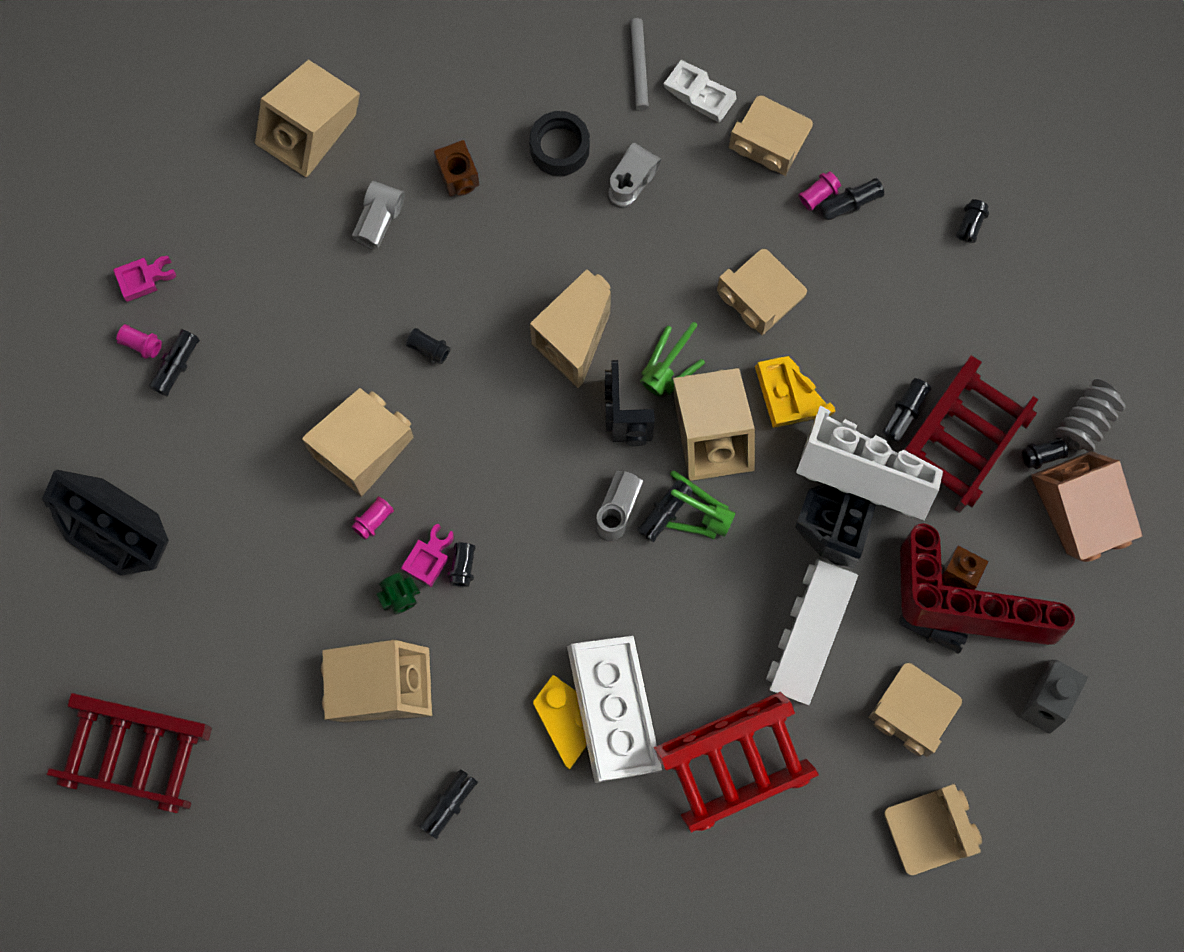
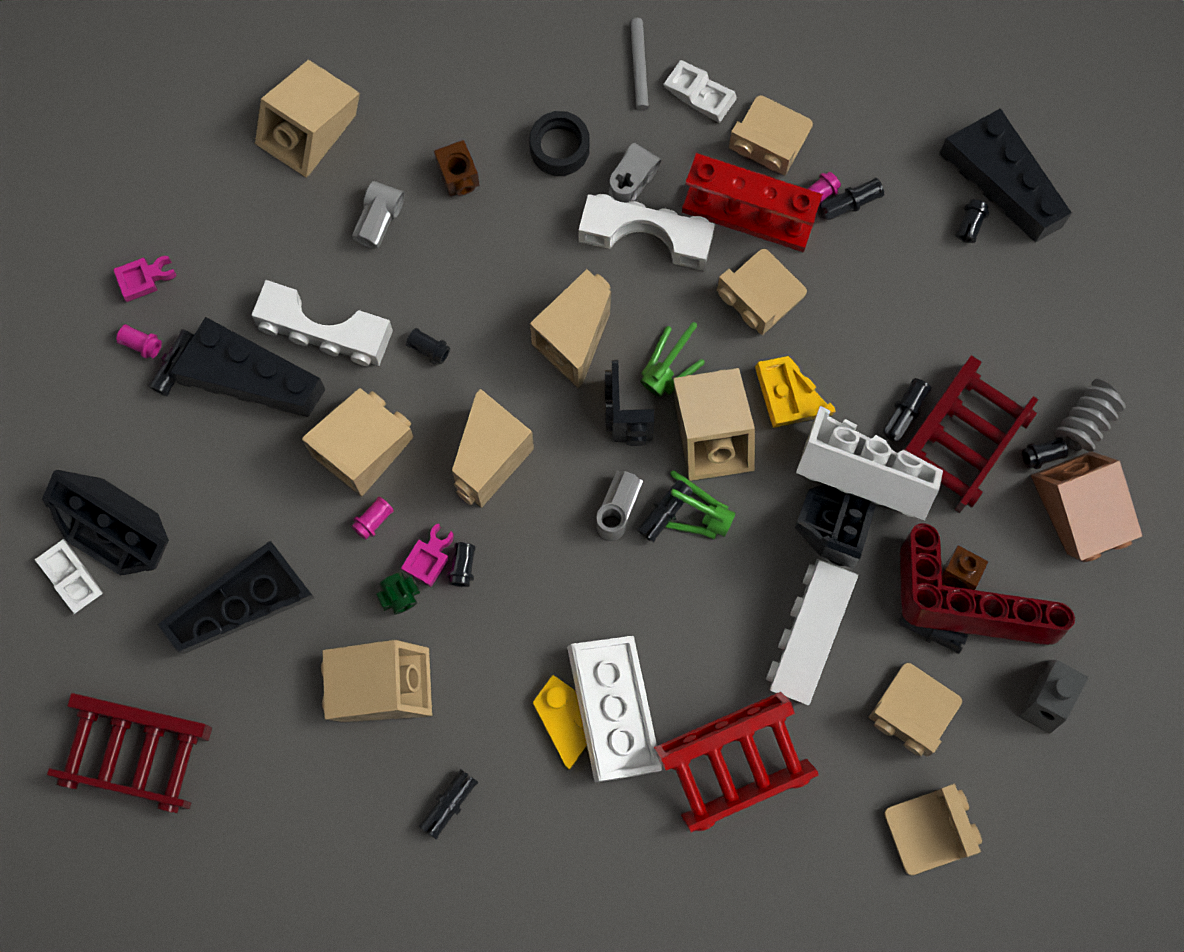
none -> white slope [35,539,103,614]
none -> black wedge [157,540,314,654]
none -> black wedge [170,317,325,417]
none -> white arch [251,280,393,366]
none -> tan slope [452,389,534,508]
none -> white arch [579,194,715,271]
none -> red fence [682,153,823,252]
none -> black wedge [939,108,1072,242]

